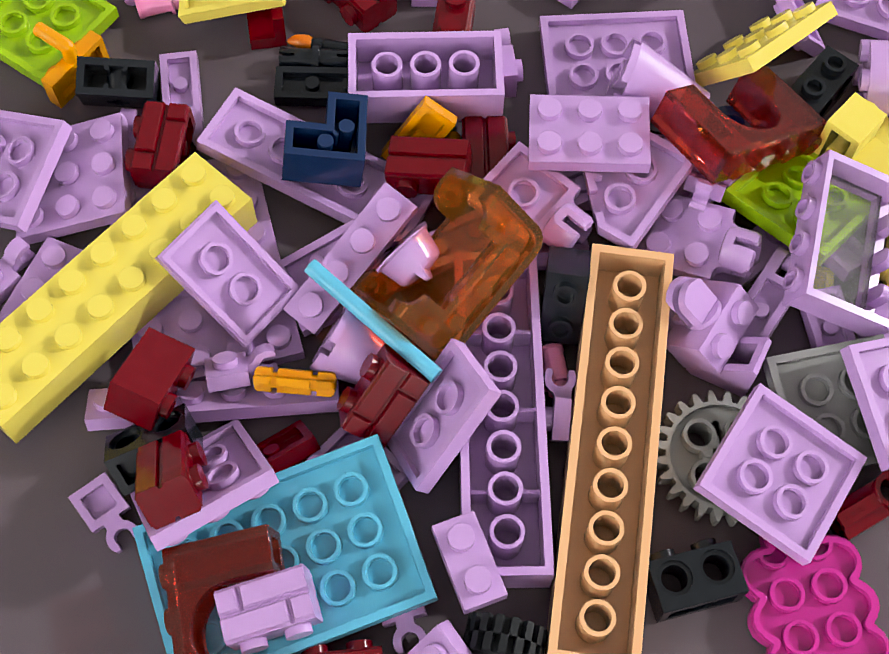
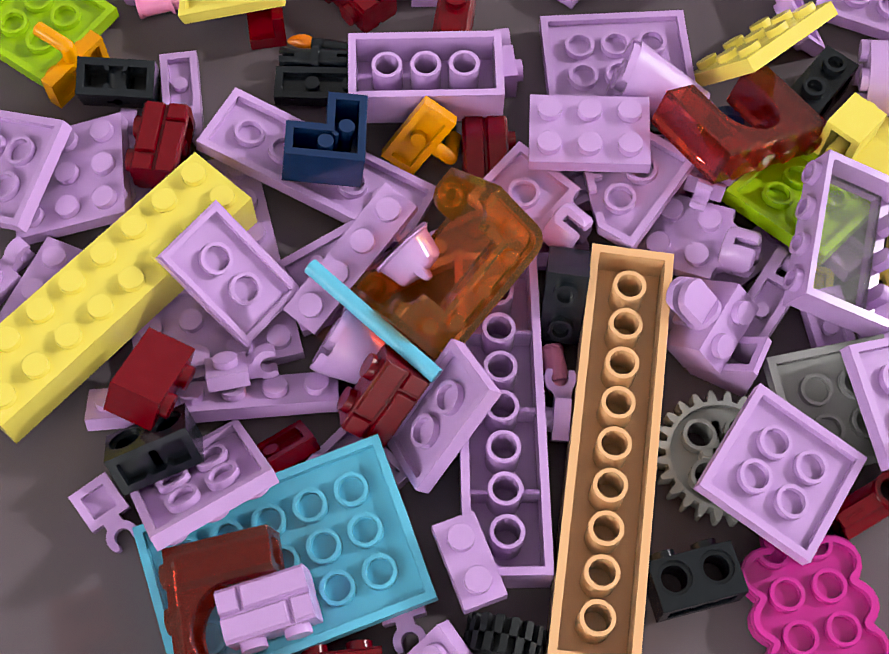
dark red brick [135,430,209,530] -> none
light orange axle [253,366,337,397] -> none
dark red brick [384,136,473,201] -> none

